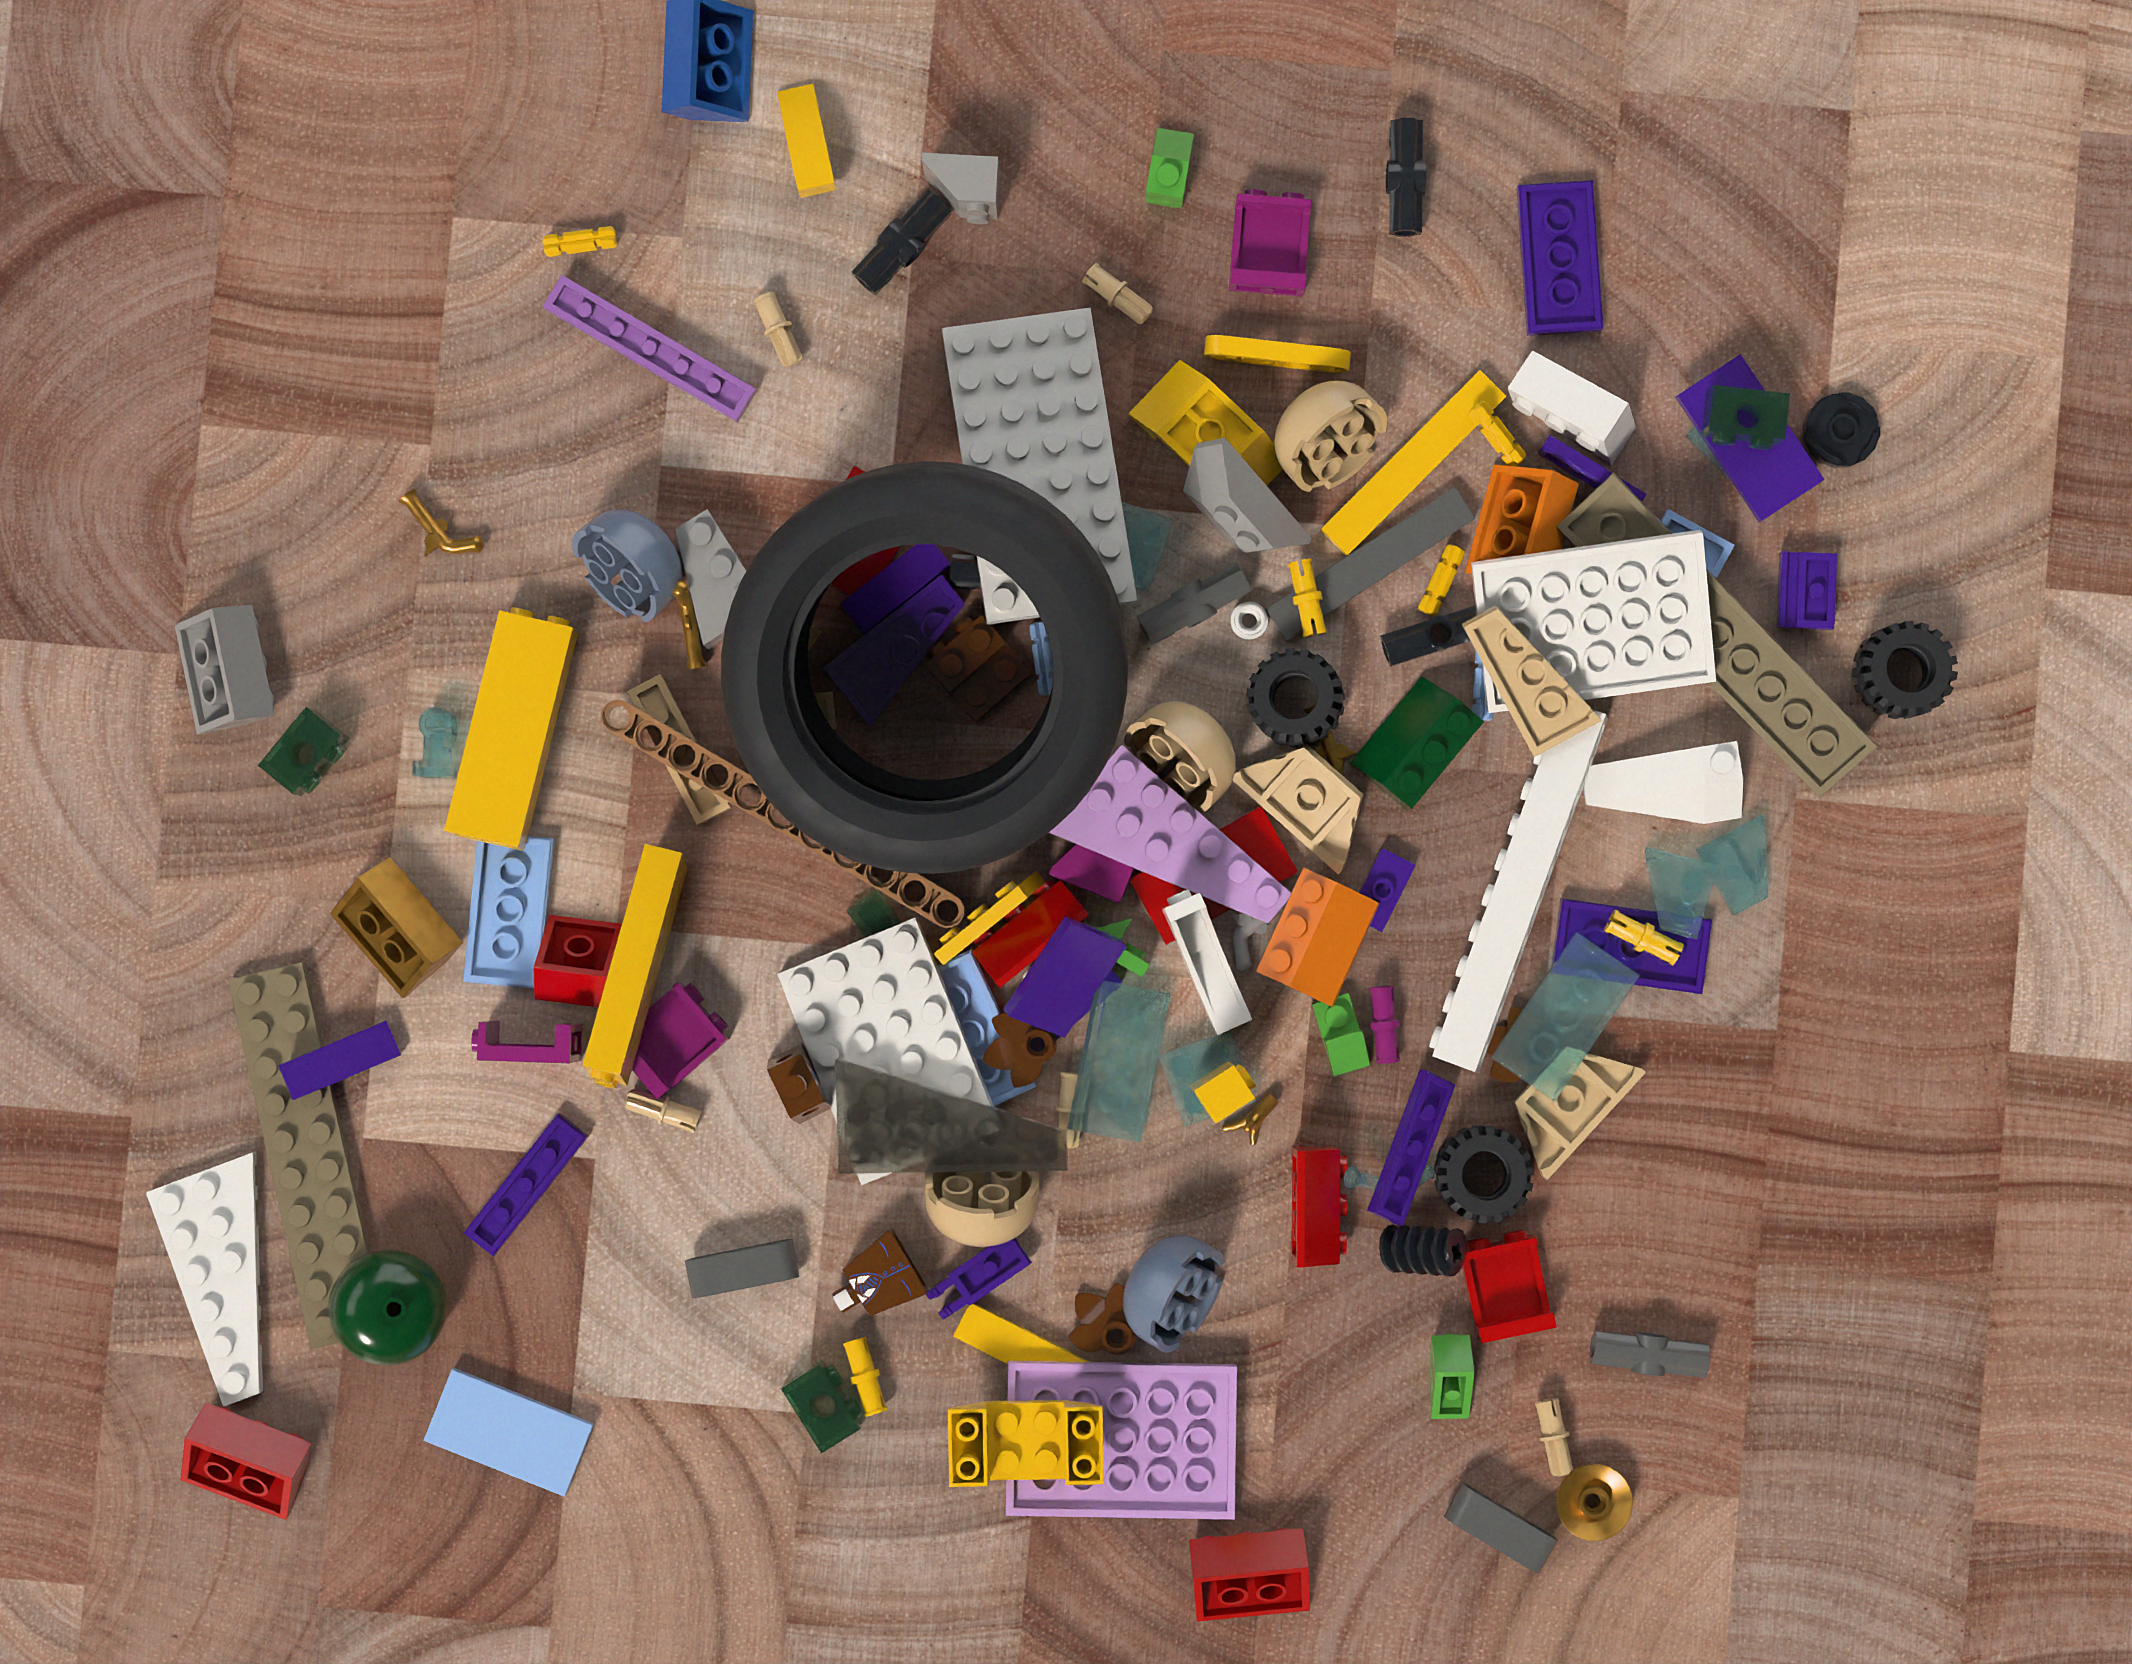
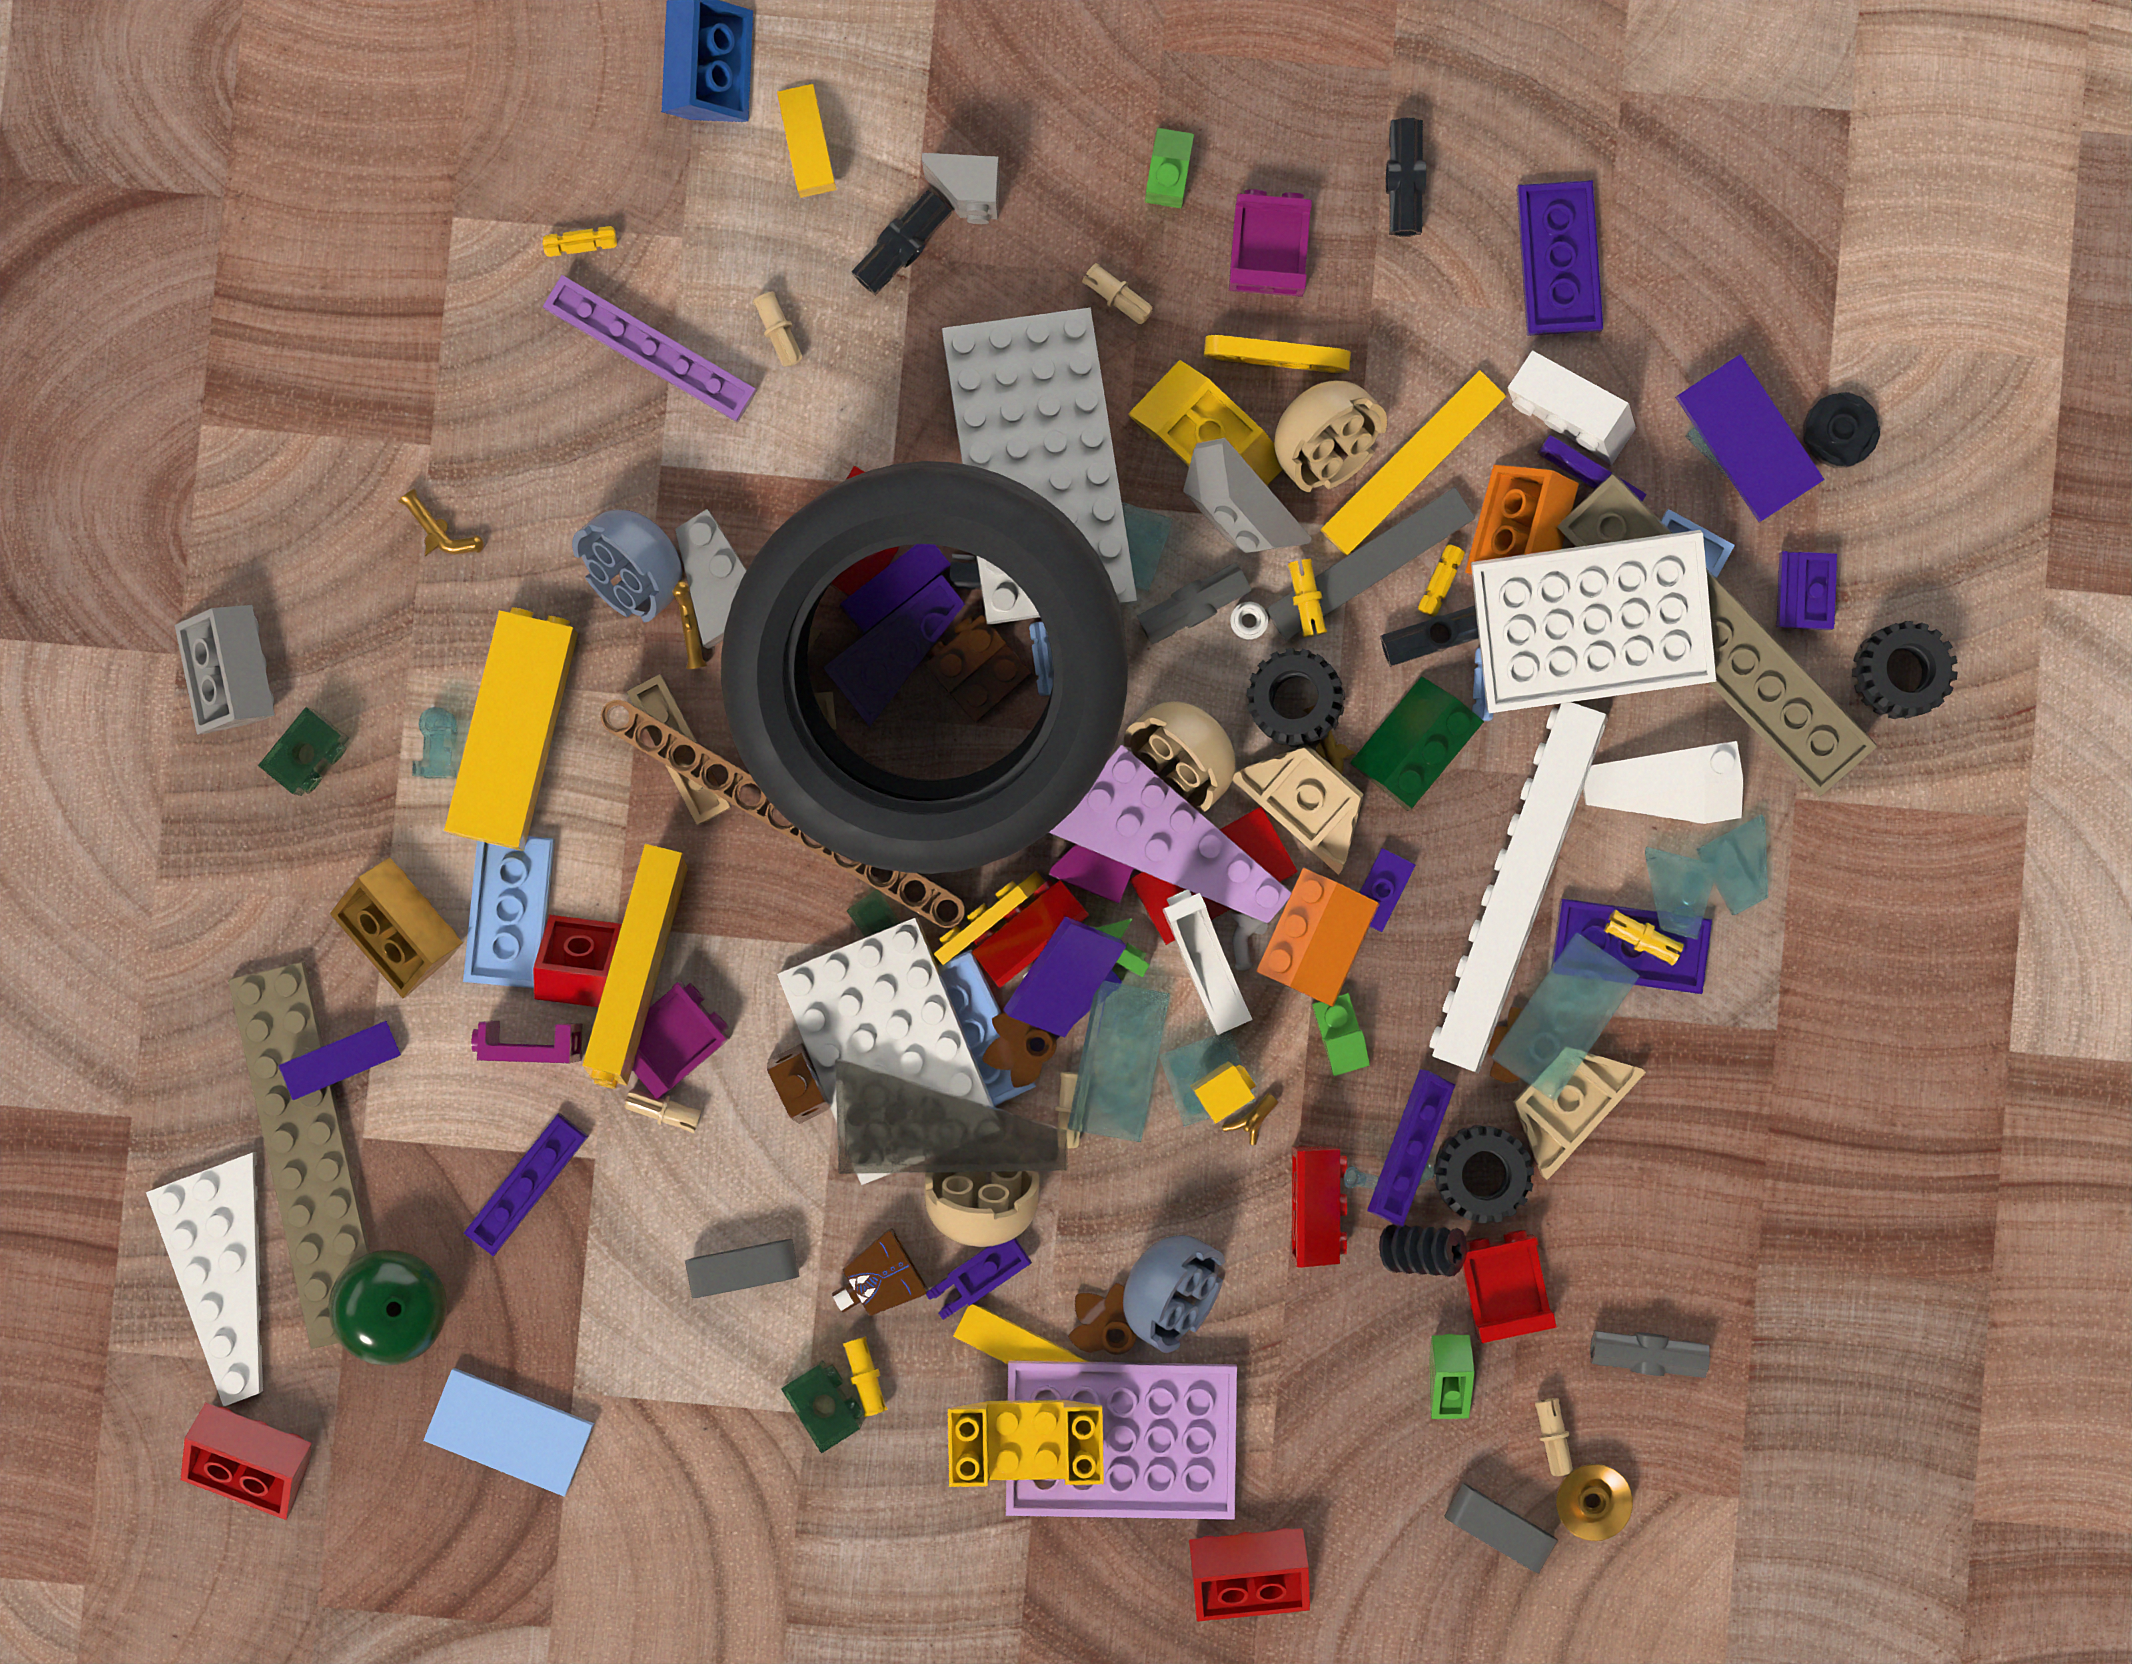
magenta pin [1369,985,1400,1064] -> none
tan wing [1462,606,1602,757] -> none
yellow axle [1468,401,1526,466] -> none
clear green brick [1701,385,1790,450] -> none

